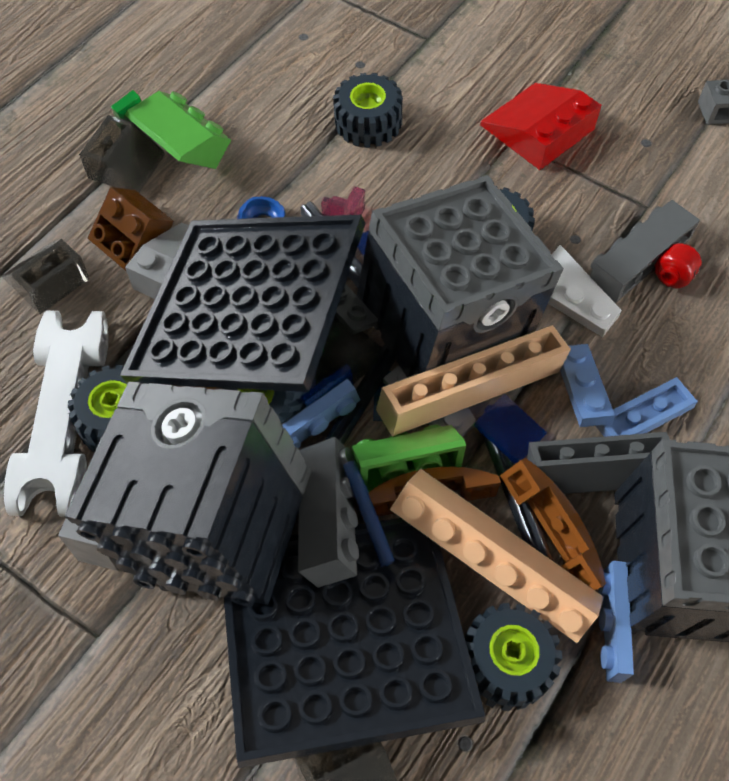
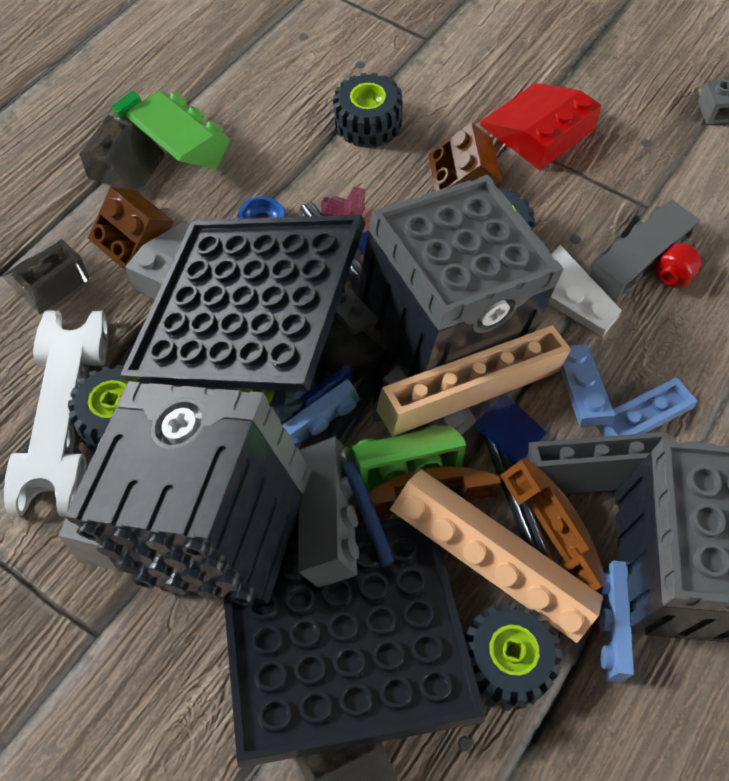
none -> reddish brown slope [428,123,502,191]

